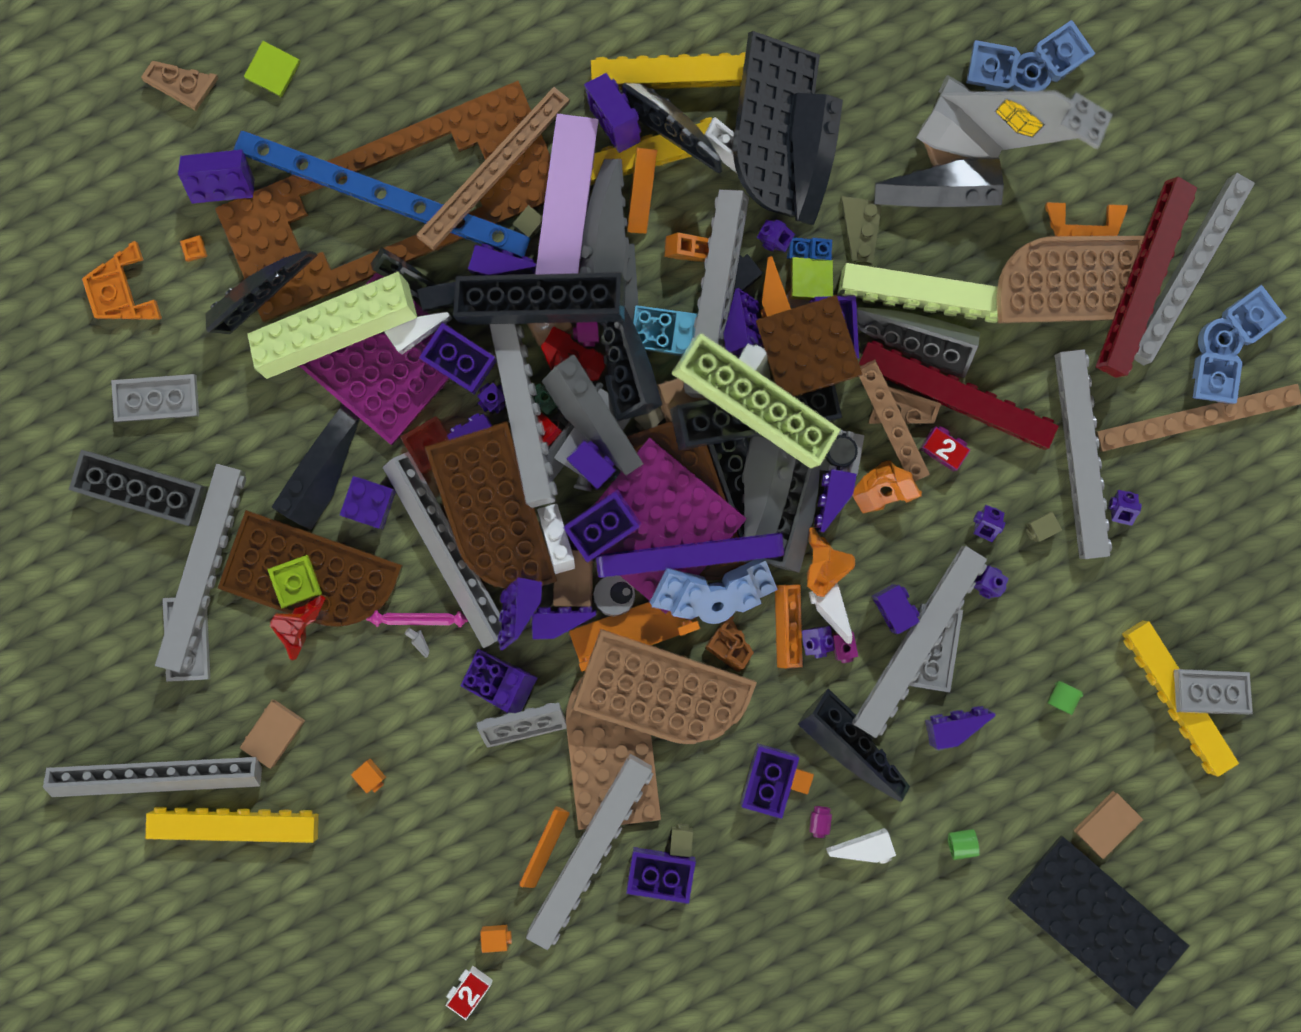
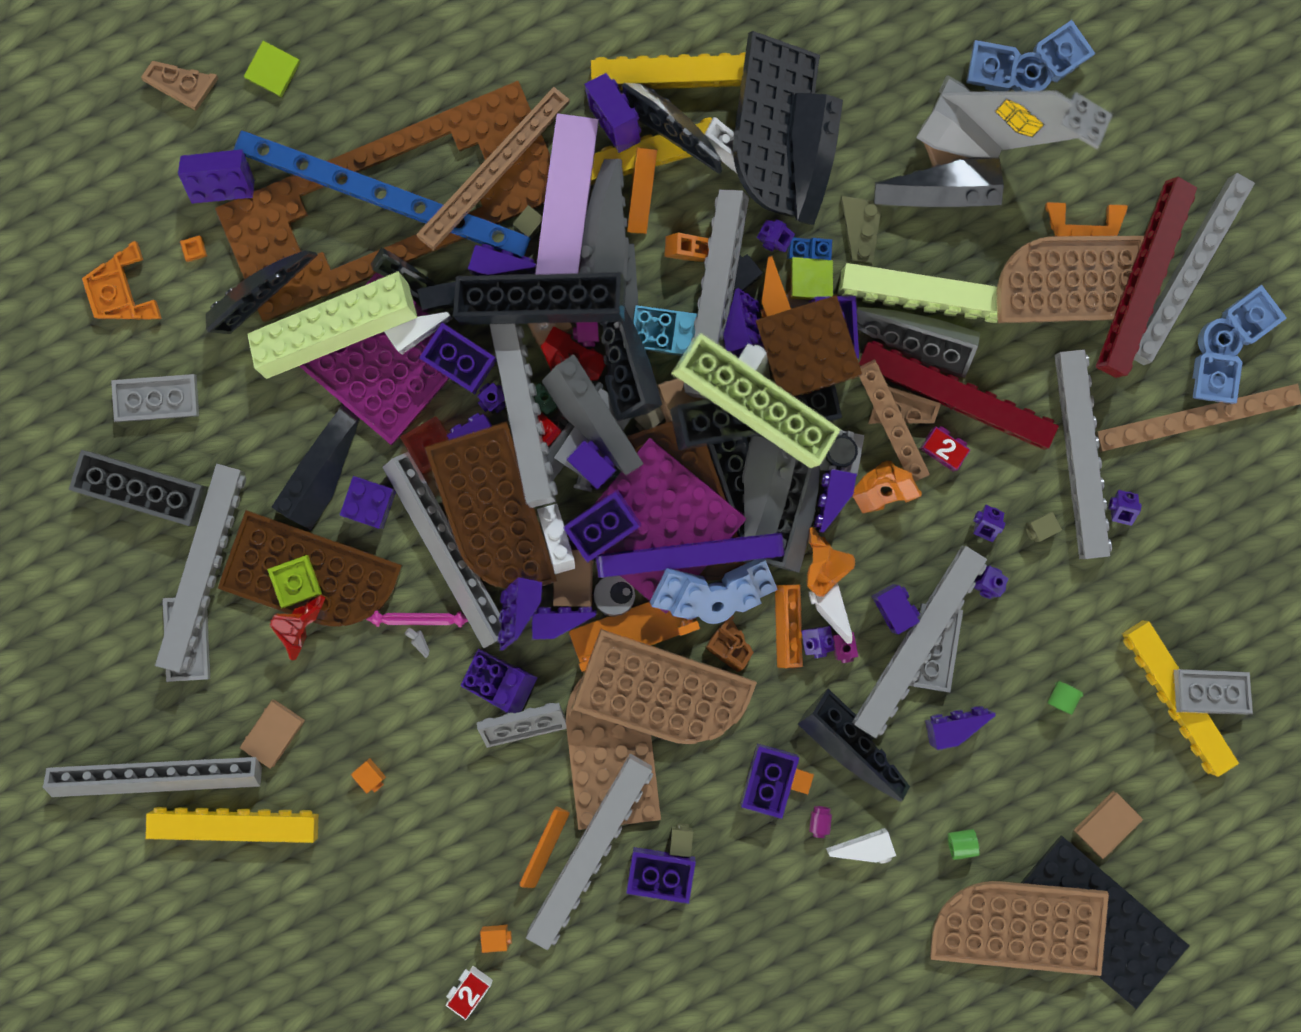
none -> medium nougat plate [930,881,1109,976]

